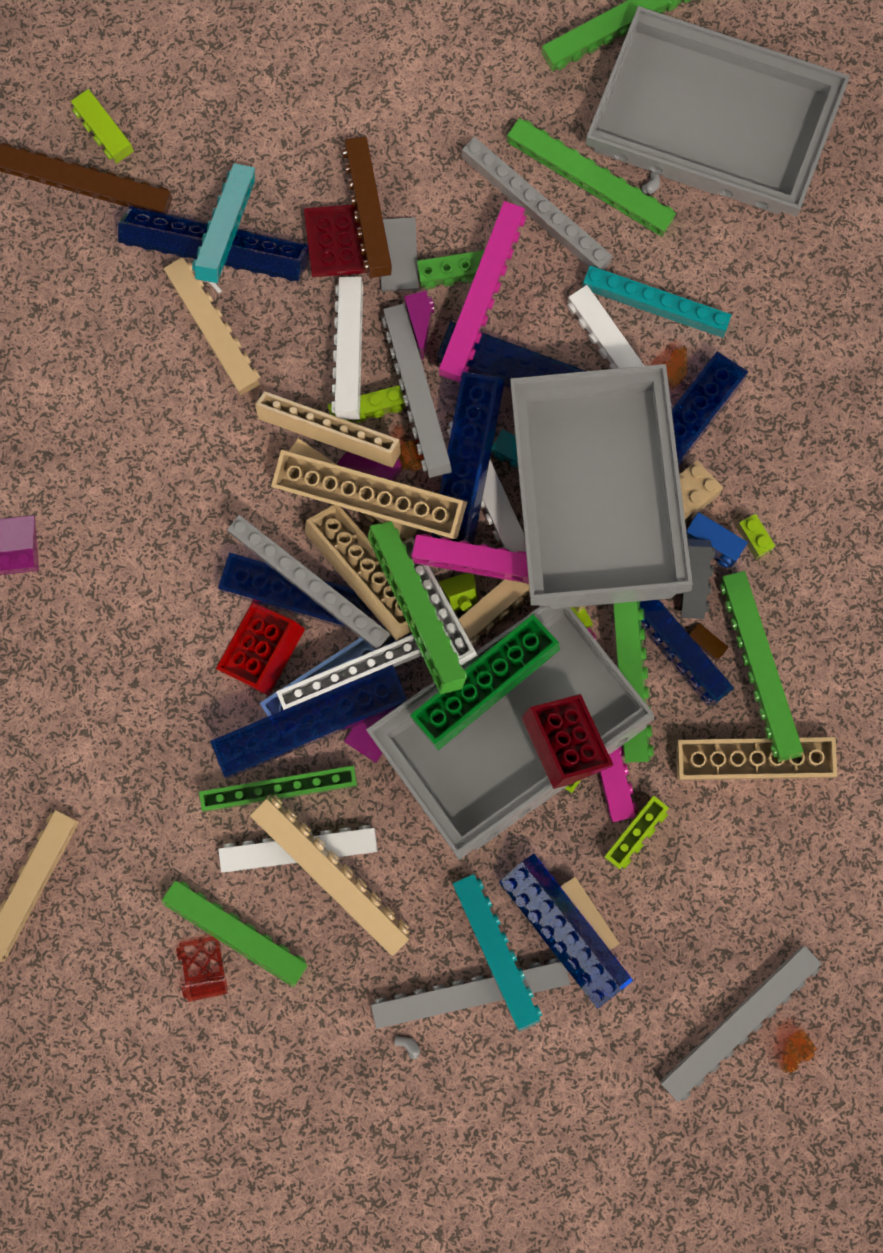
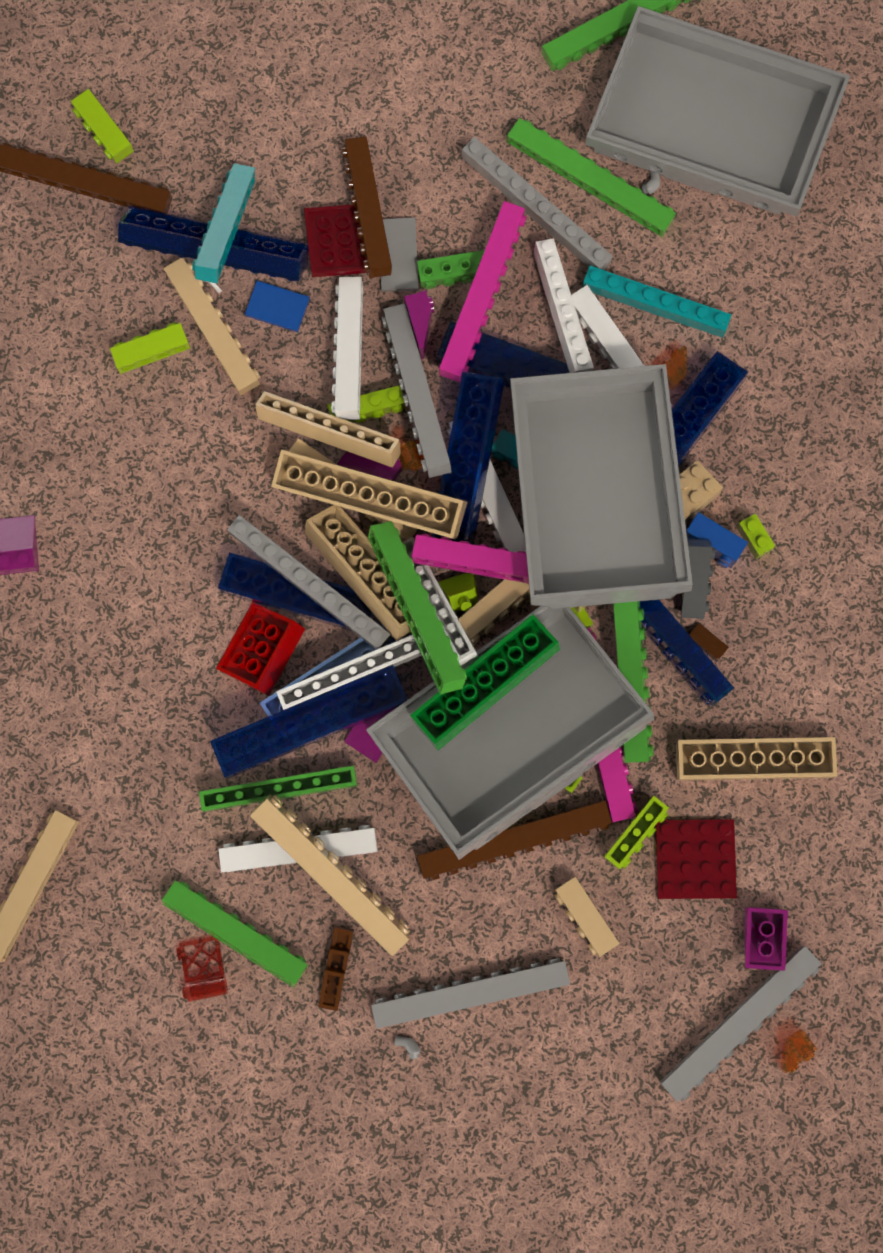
teal brick [453,874,542,1032] -> none
clear blue brick [499,854,634,1009] -> none
dark red slope [521,694,614,789] -> none
bright green brick [719,571,803,762] -> none
none -> lime brick [110,323,191,374]
none -> blue tile [245,281,310,333]
none -> reddish brown slope [318,925,354,1011]
none -> reddish brown brick [417,801,612,881]
none -> white brick [533,238,594,373]
none -> dark red plate [656,819,737,899]
none -> magenta slope [744,907,788,971]

